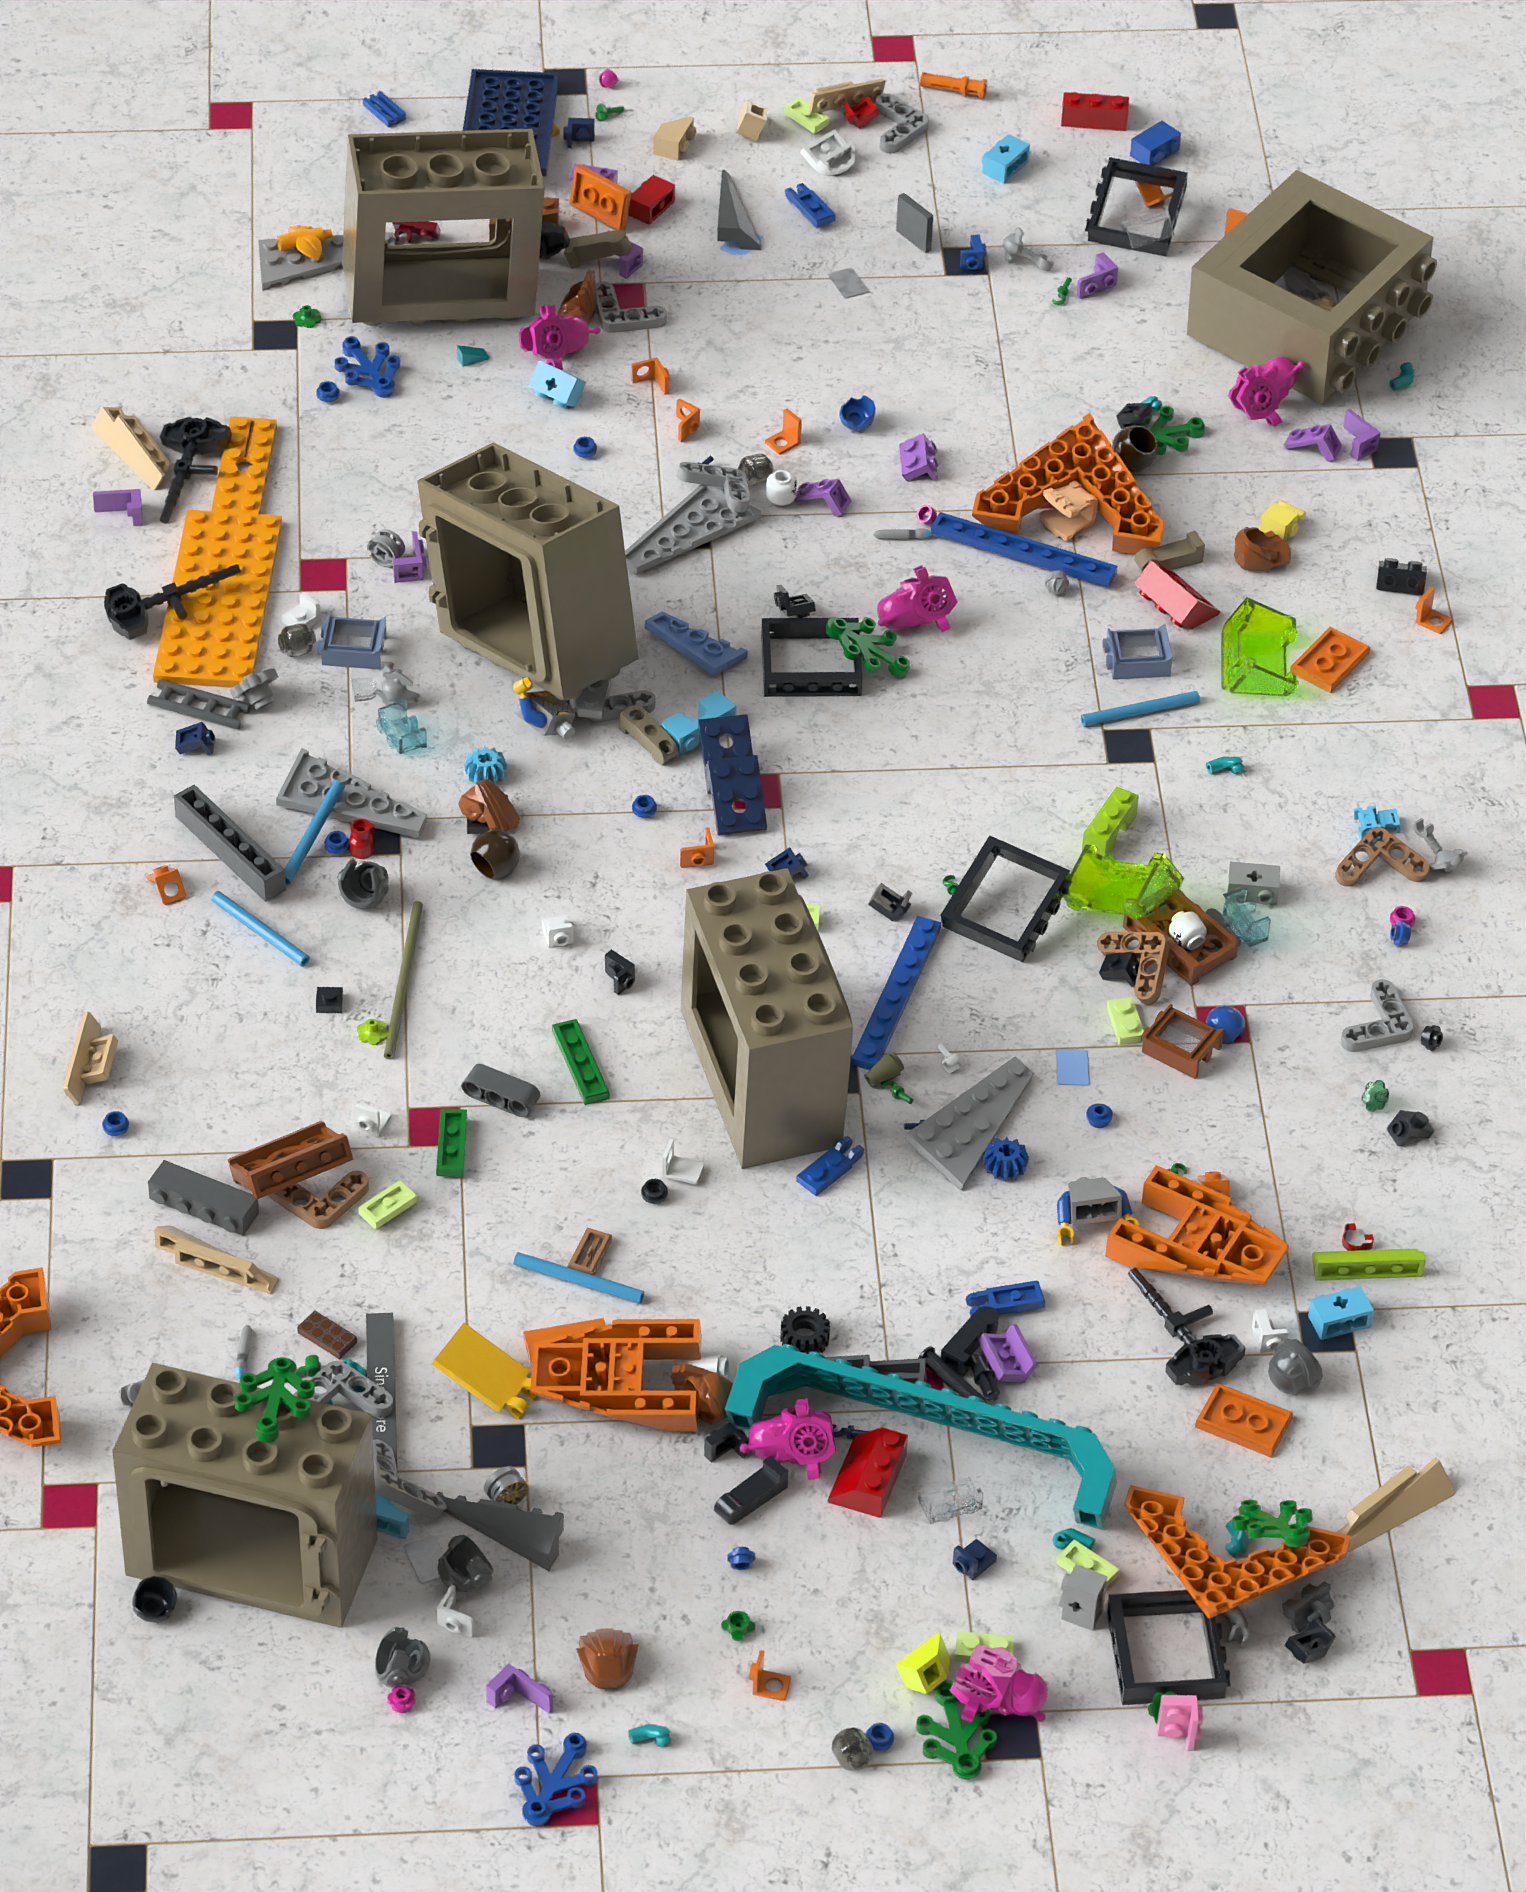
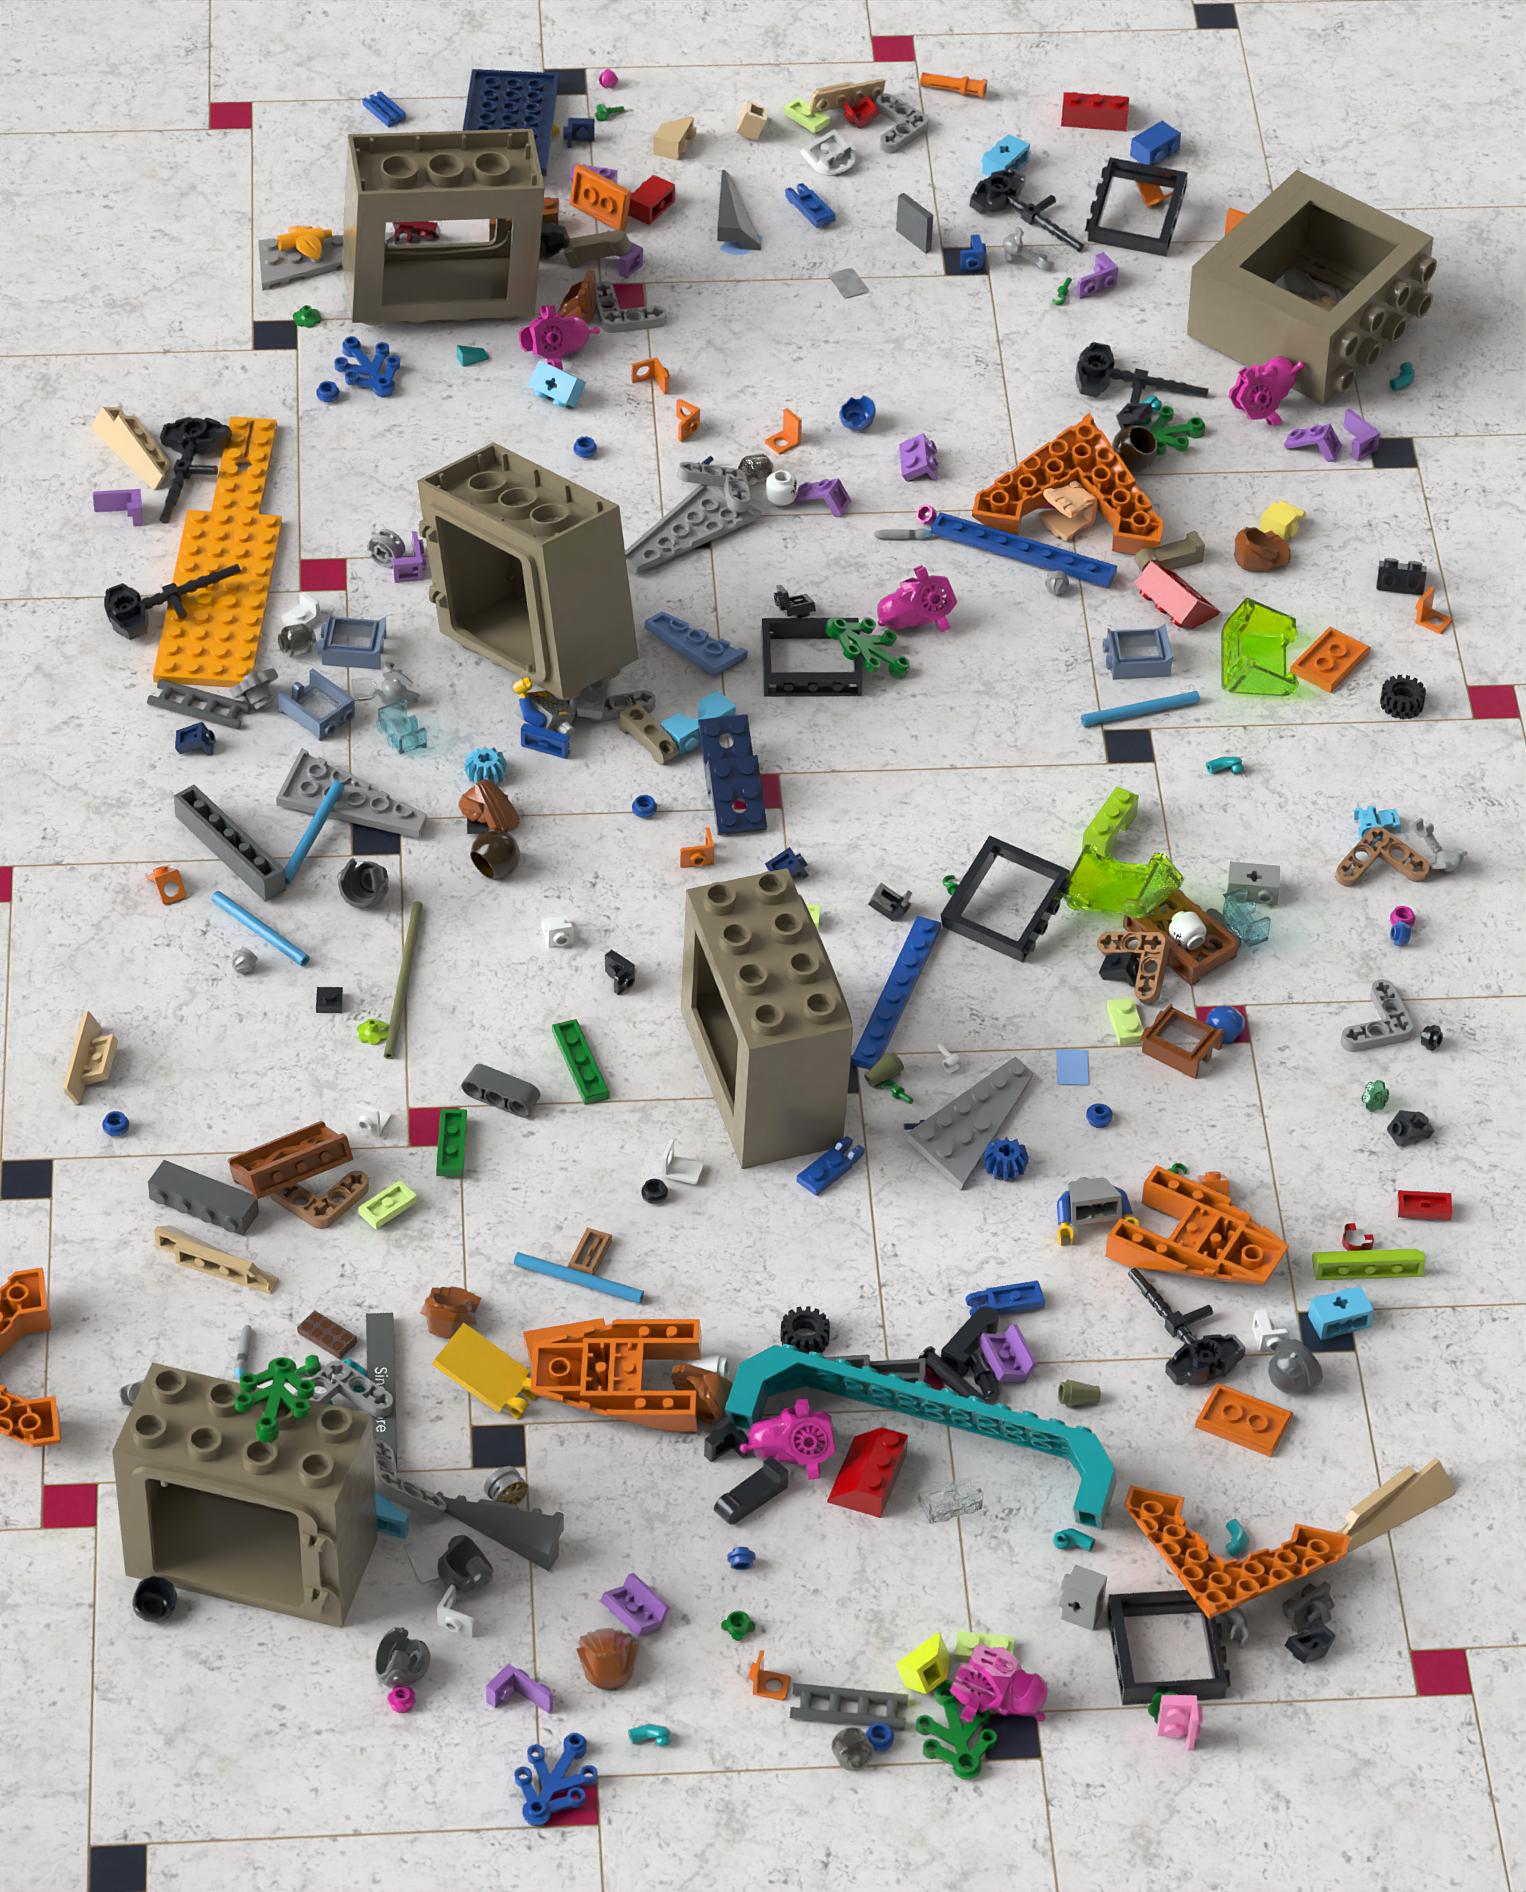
blue plate [324,831,349,854] -> none
red piece [349,818,375,859] -> none
dark blue hand [833,1424,869,1439] -> none
dark blue bracket [952,1538,997,1580] -> none
yellowish green plate [1056,1540,1119,1589] -> none
clear panel [1120,209,1174,248] -> none
green plant [1232,1499,1313,1547] -> none
none -> light grey plate [231,947,258,973]
none -> sand blue window [278,669,355,741]
none -> dark orange hair [420,1286,481,1338]
none -> blue tile [521,723,570,759]
none -> medium lavender bracket [600,1573,670,1636]
none -> dark grey bar [790,1683,909,1730]
none -> black bar [969,169,1084,252]
none -> olive cone [1058,1379,1101,1407]
none -> black bar [1075,342,1209,403]
none -> black tyre [1380,675,1426,719]
none -> red plate [1397,1190,1452,1220]

